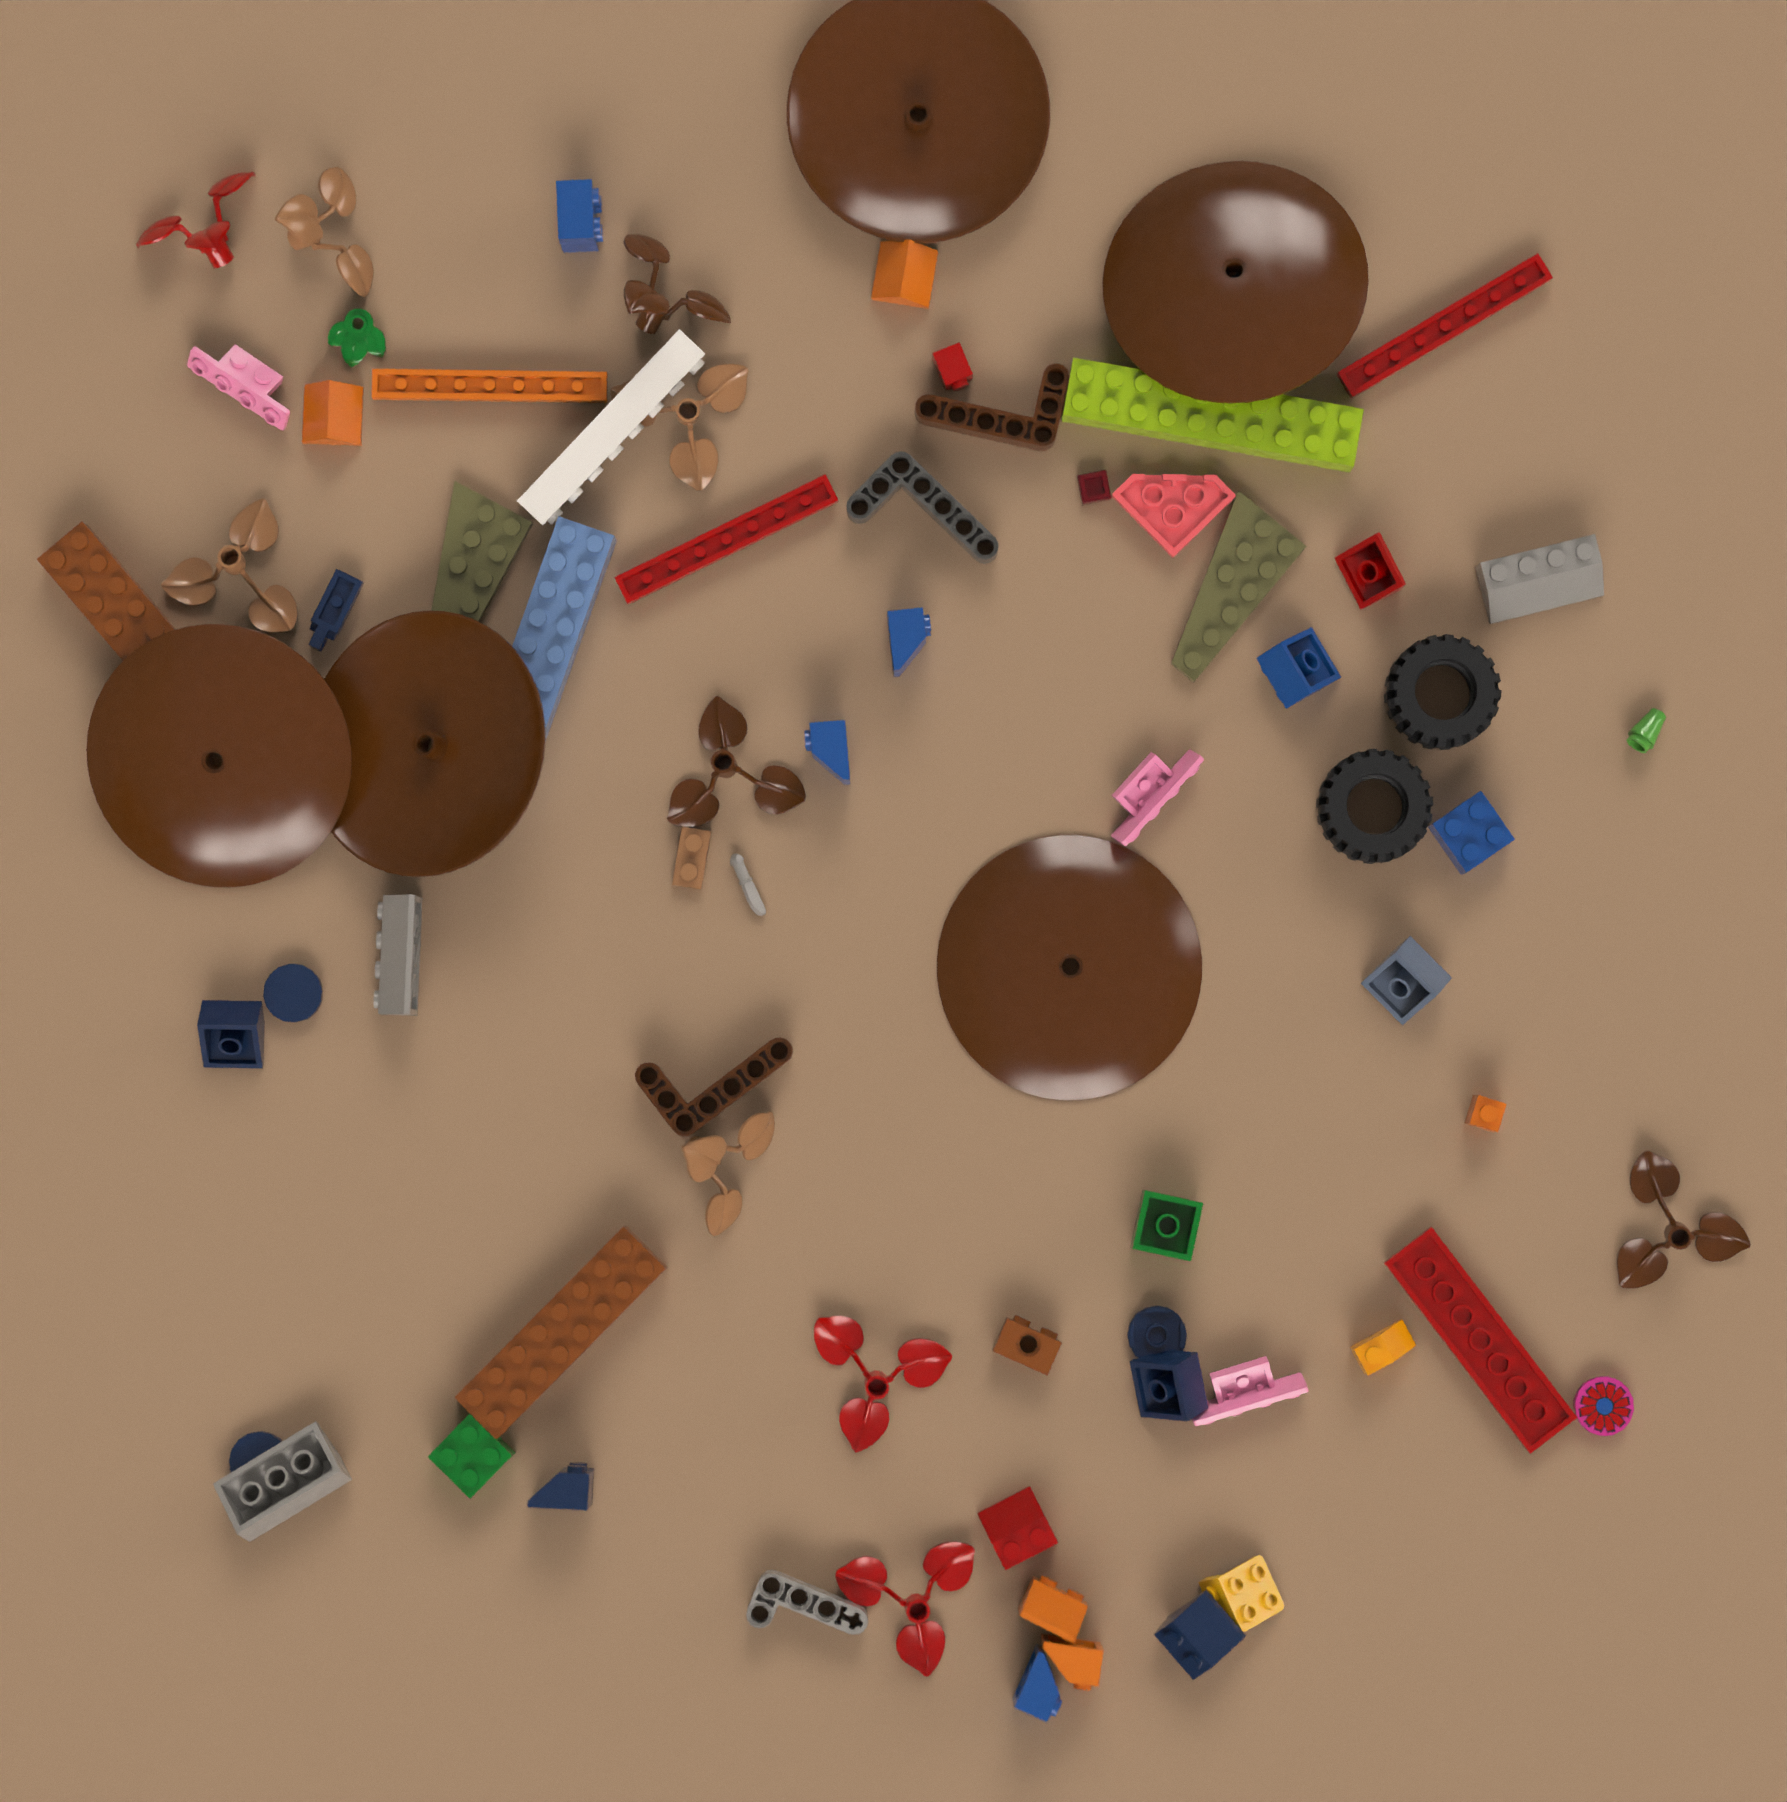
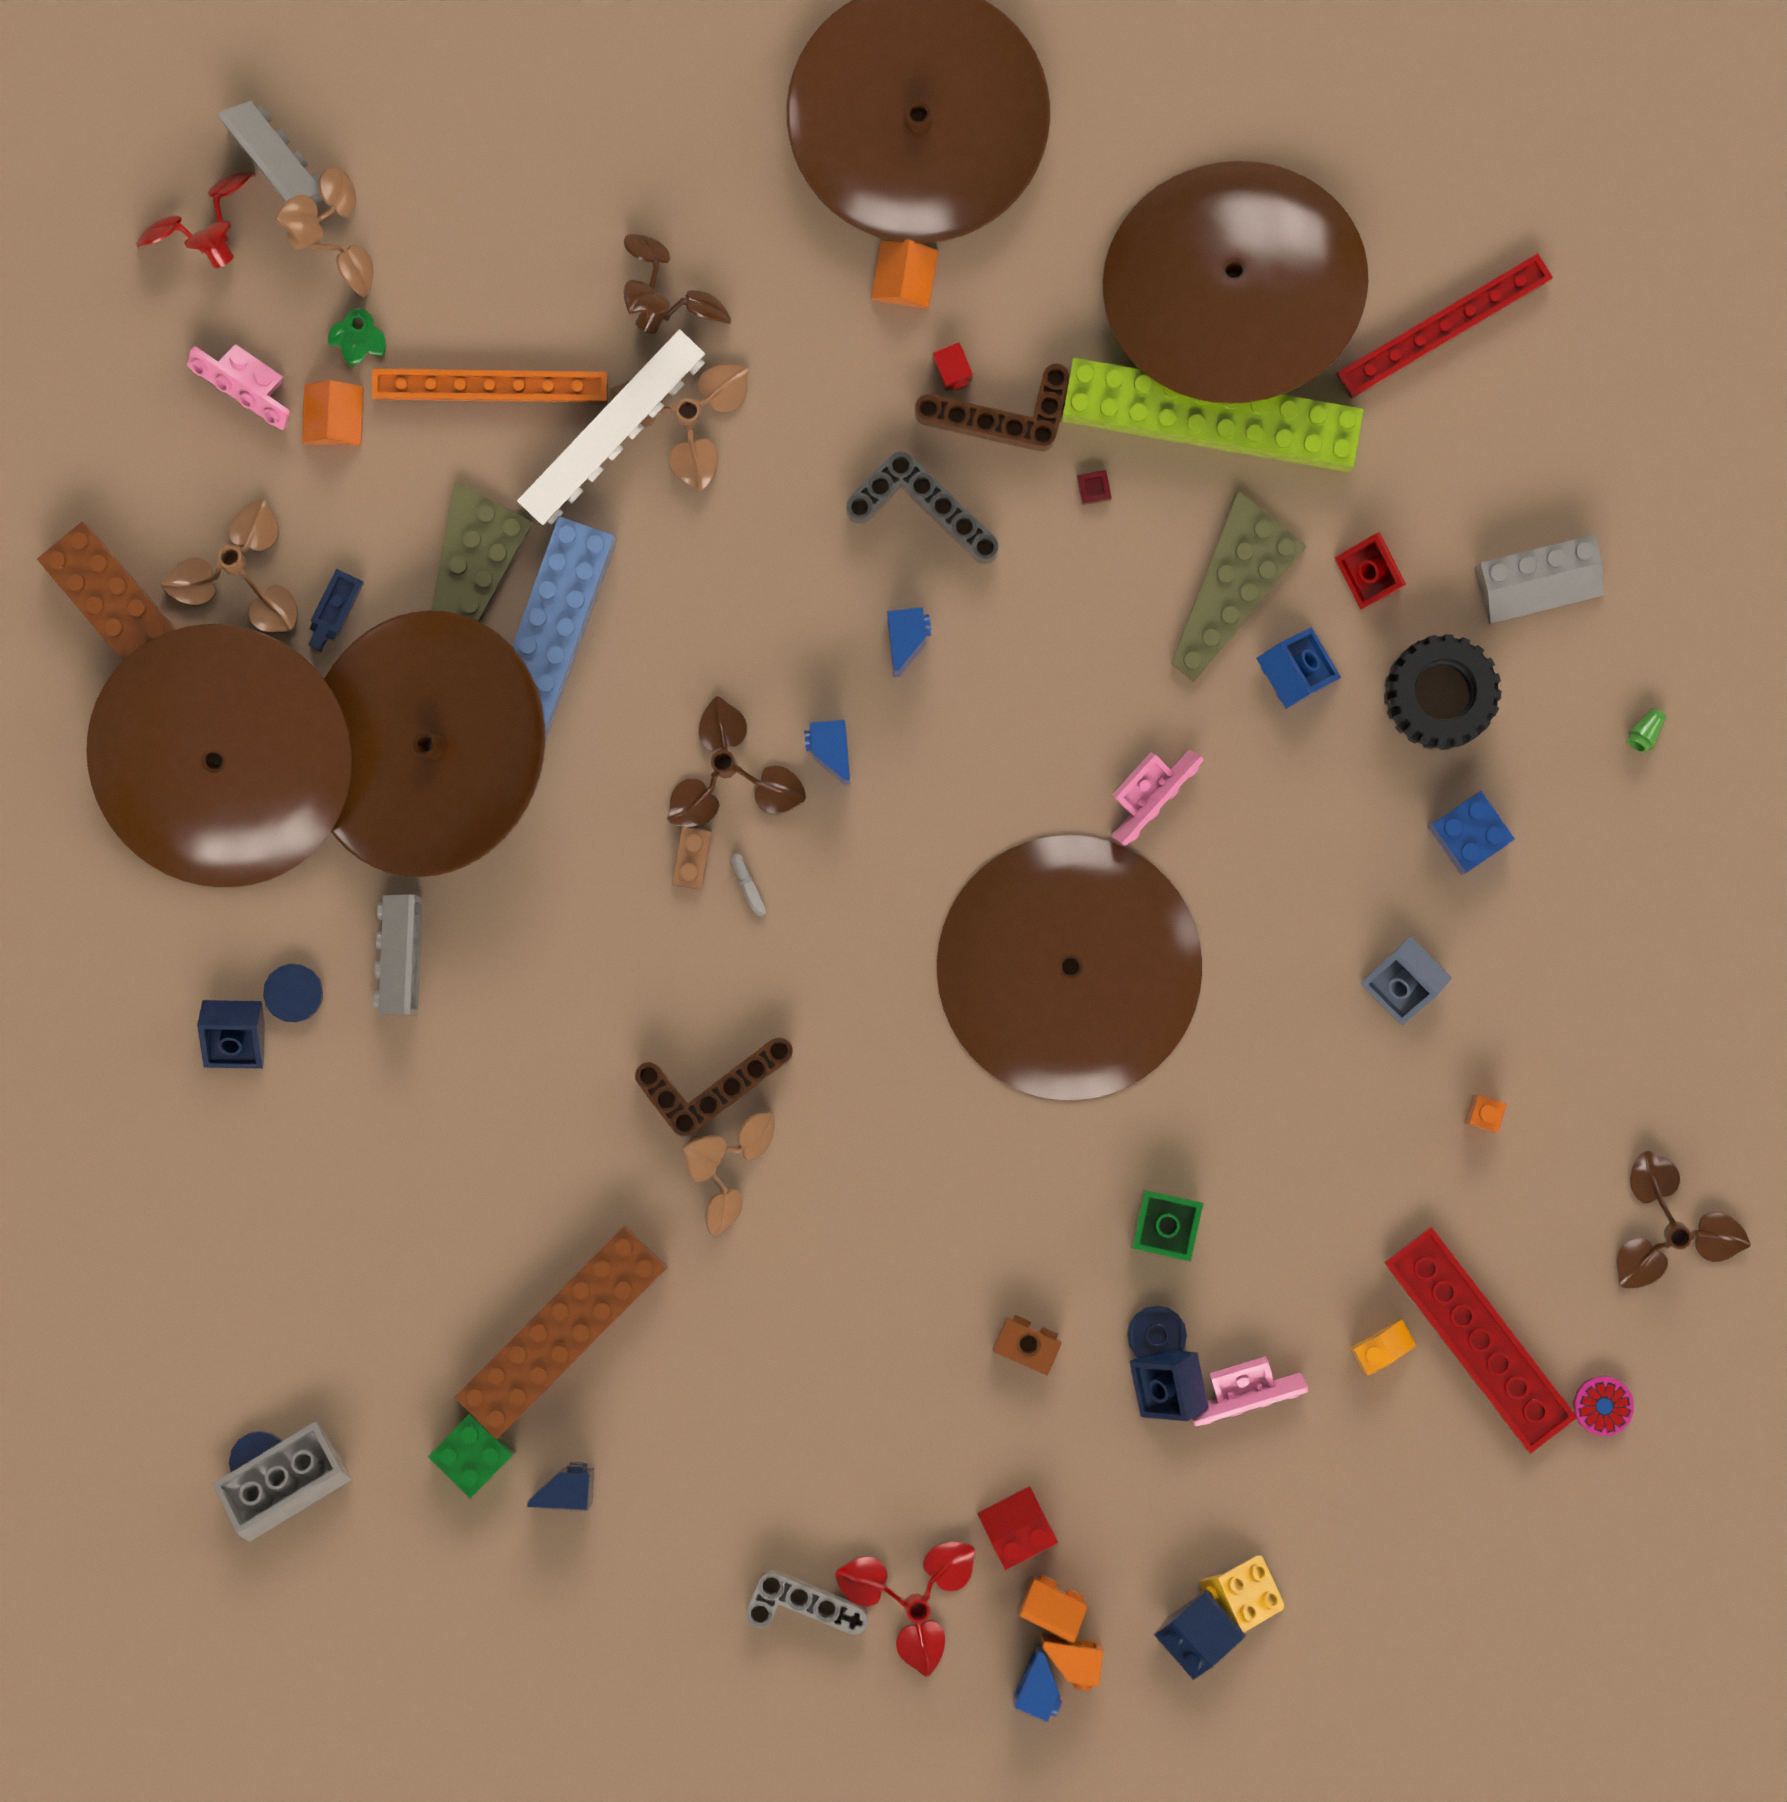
blue brick [556,179,603,253] -> none
red plate [614,474,839,605] -> none
red plant [814,1316,952,1452] -> none
coral plate [1111,474,1237,558] -> none
black tyre [1316,749,1433,864] -> none
none -> light grey slope [218,101,323,206]

